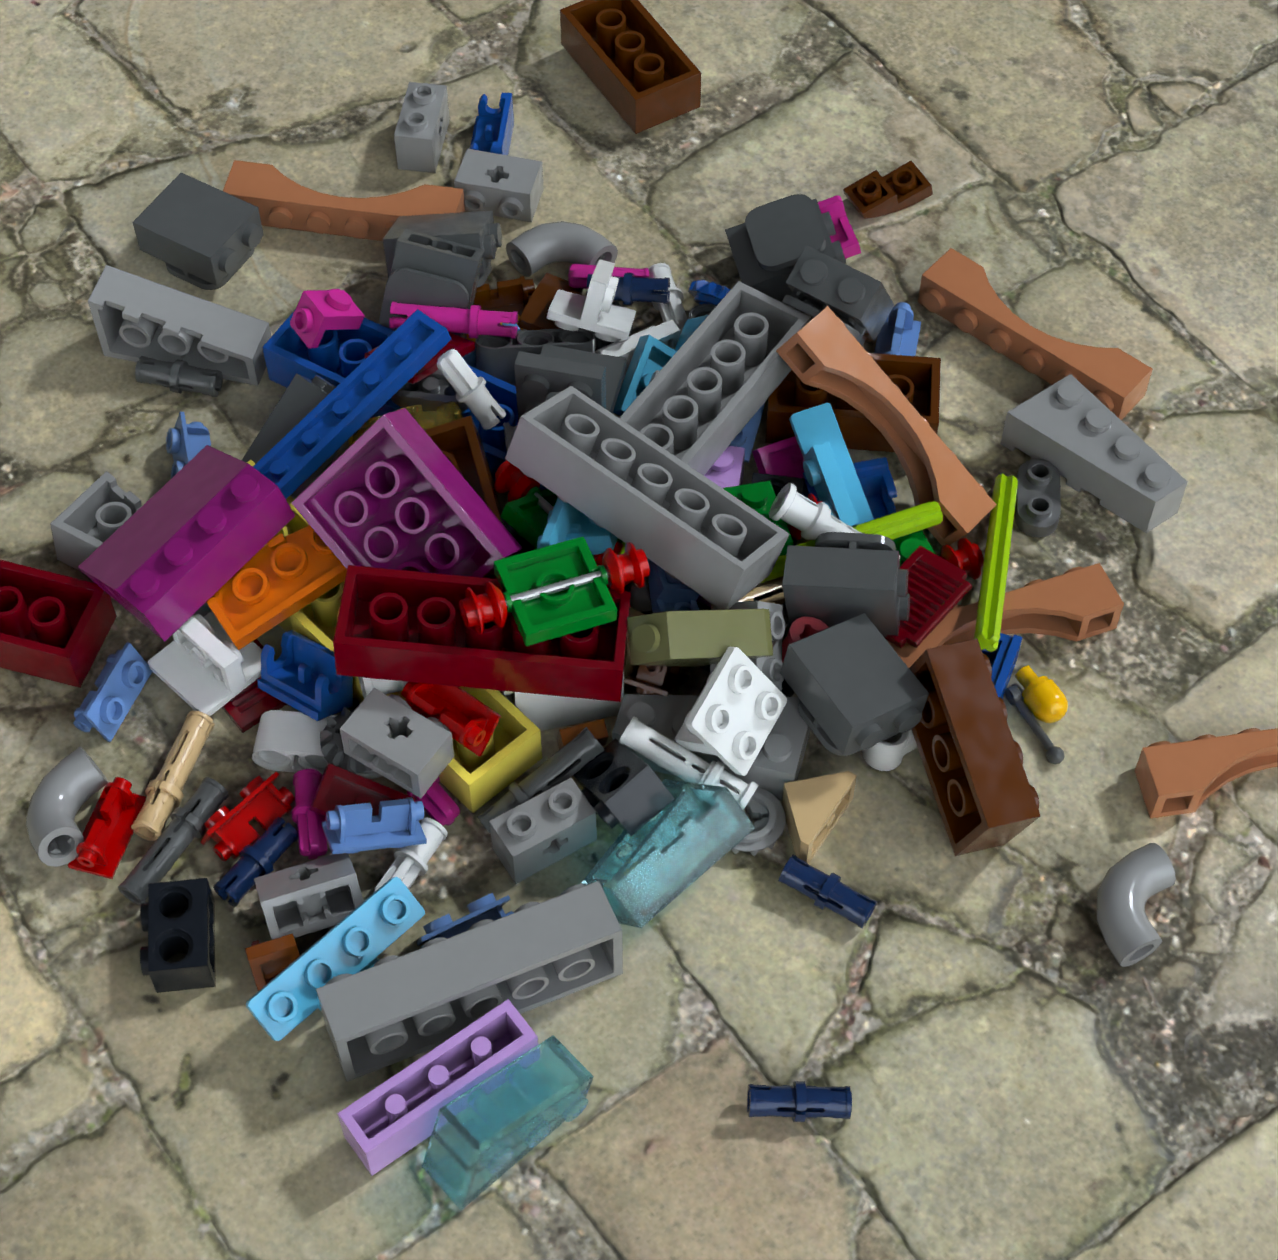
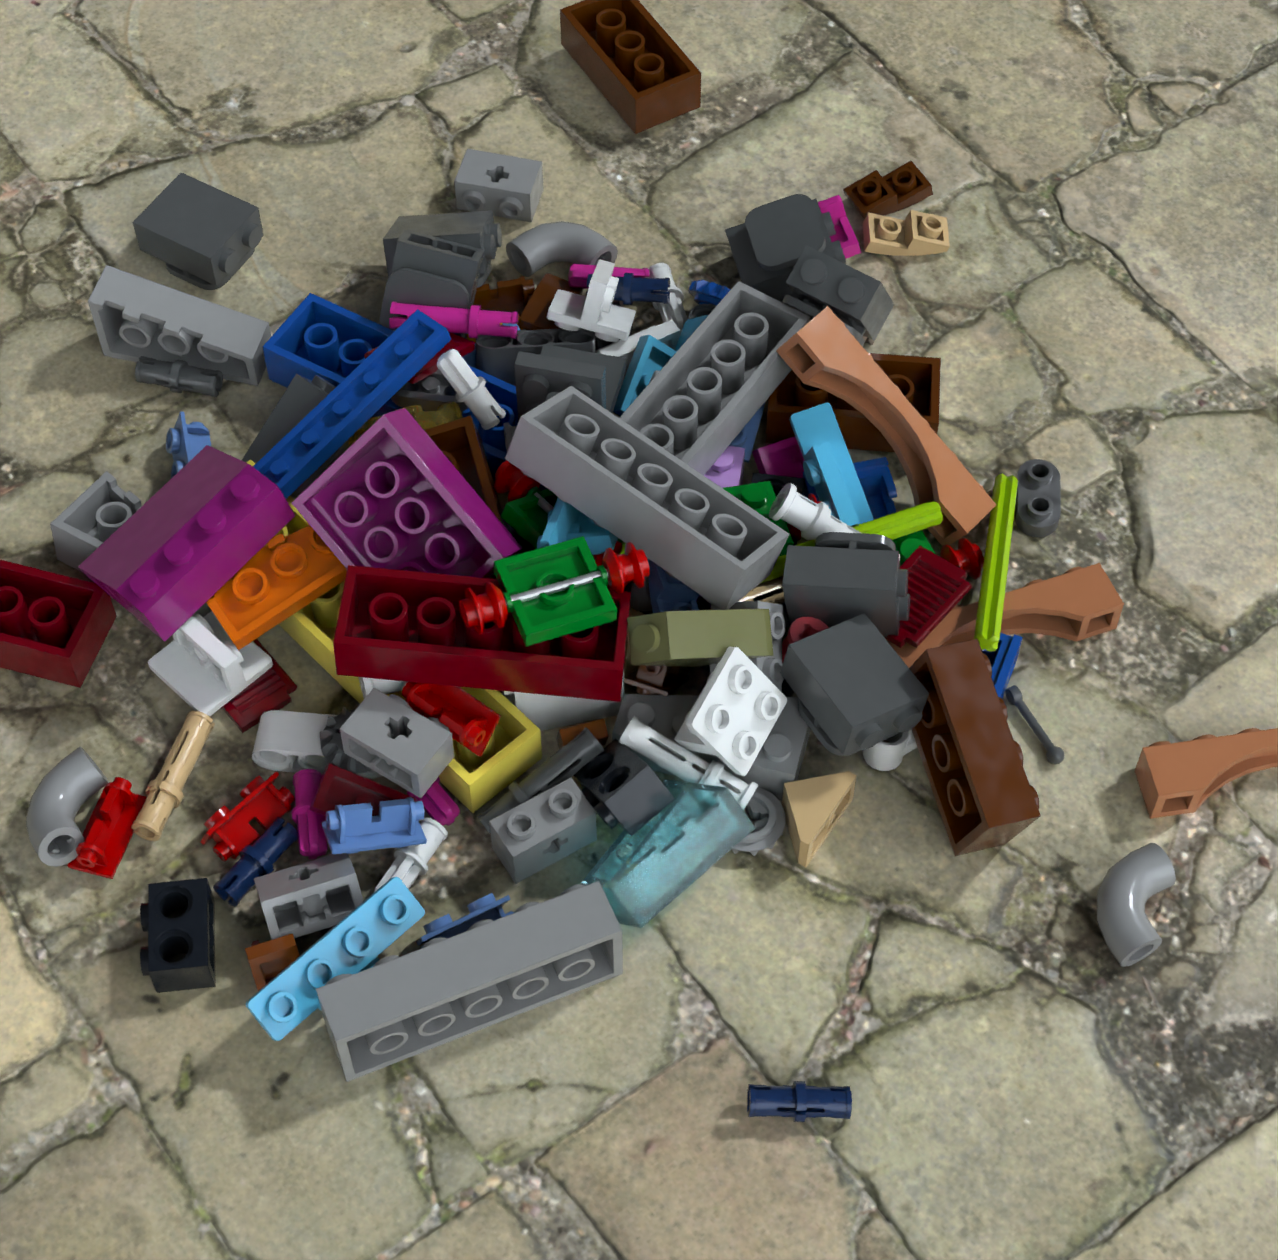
medium blue hinge [73,642,153,742] -> none
dark grey pin [118,777,229,906] -> none
nougat arch [223,160,465,241] -> none
blue hinge [257,630,353,721] -> none
dark pink bracket [290,289,365,348] -> none
lavender brick [337,999,540,1176] -> none
light grey brick [394,82,450,173] -> none
clear light blue wedge [422,1035,594,1211] -> none
blue hinge [469,92,514,156] -> none
dark blue pin [778,854,877,929] -> none
medium blue hinge [874,302,921,356] -> none
nougat arch [918,248,1153,420] -> none
light grey wedge [1000,374,1187,533] -> none
yellow cylinder [1015,665,1068,723] -> none
none -> tan slope [862,210,950,256]

